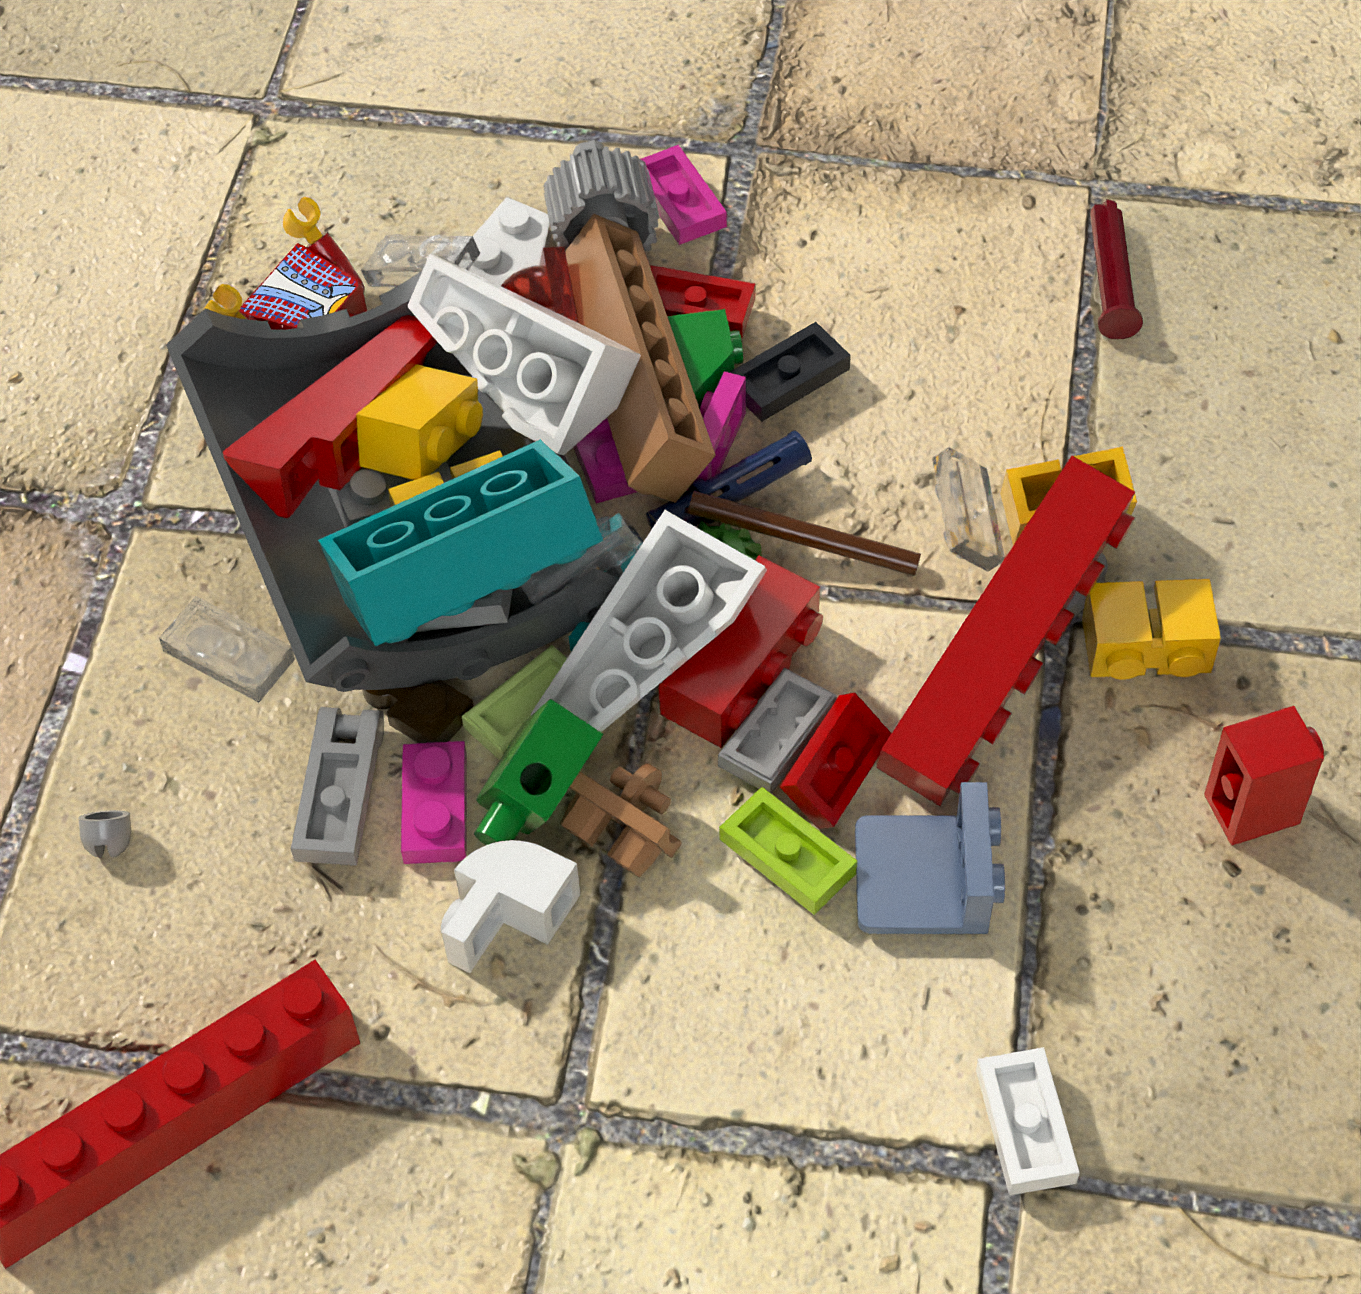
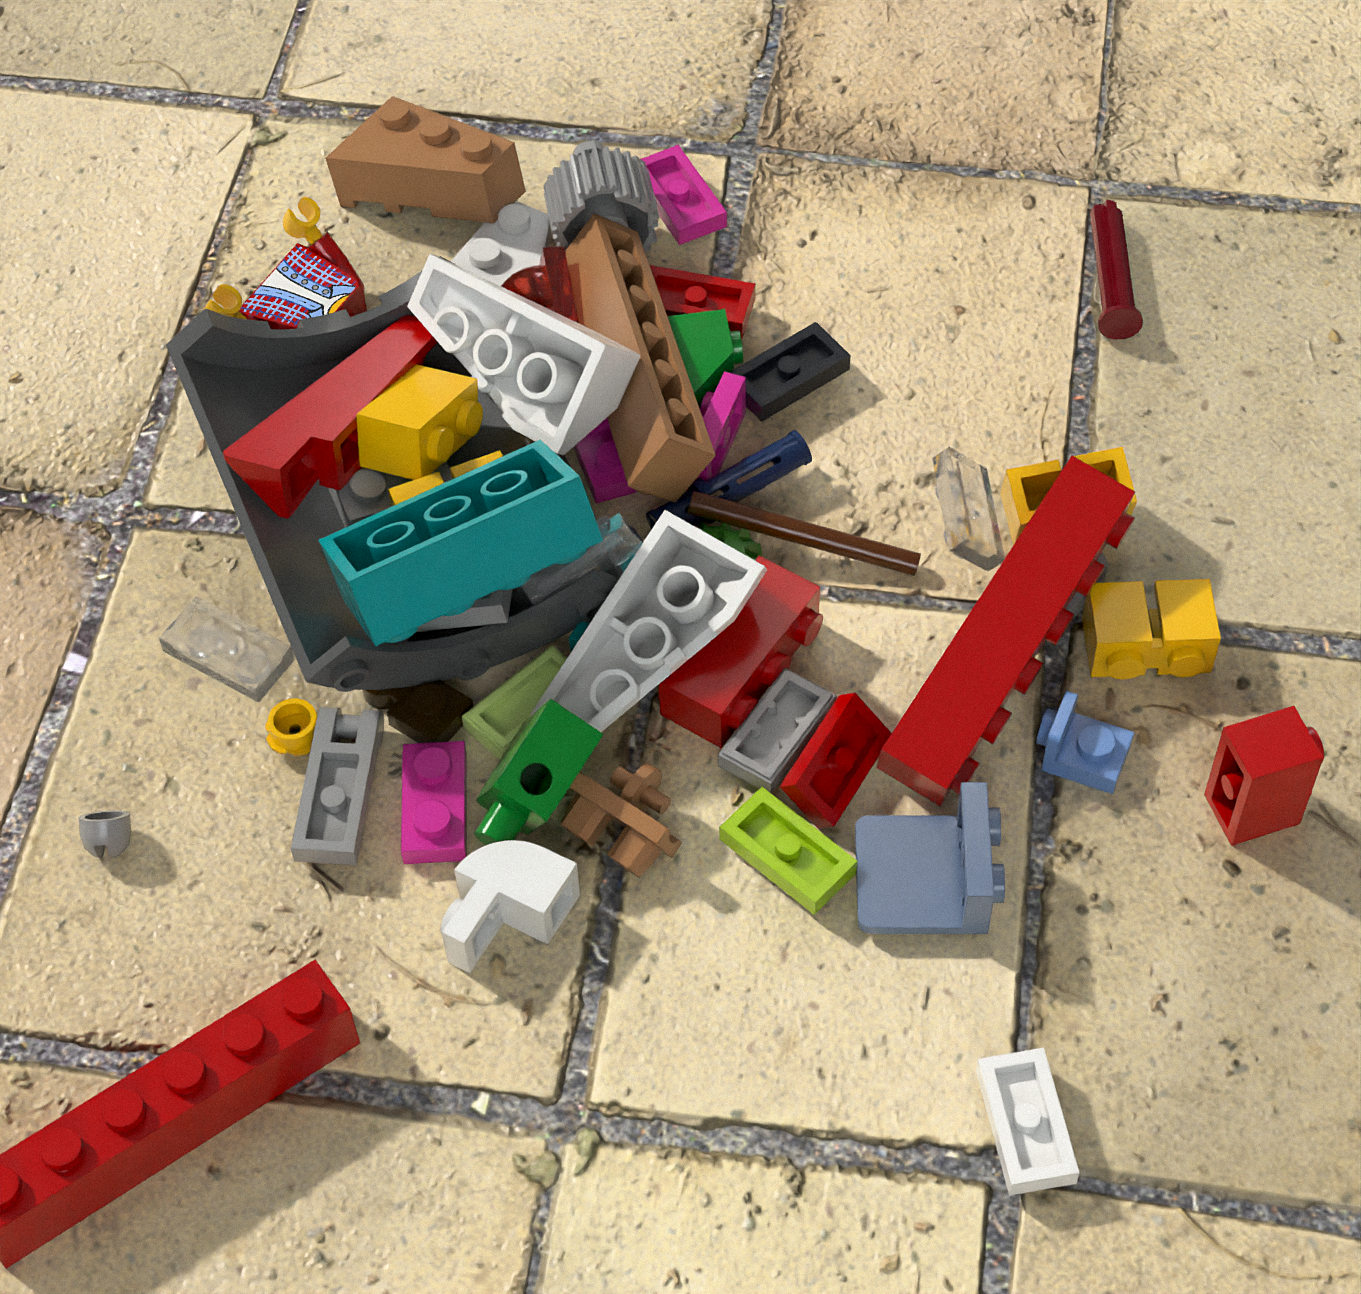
clear plate [361,234,481,287] -> none
none -> yellow plate [265,698,318,756]
none -> medium nougat wedge [325,96,526,223]
none -> medium blue bracket [1036,691,1134,794]

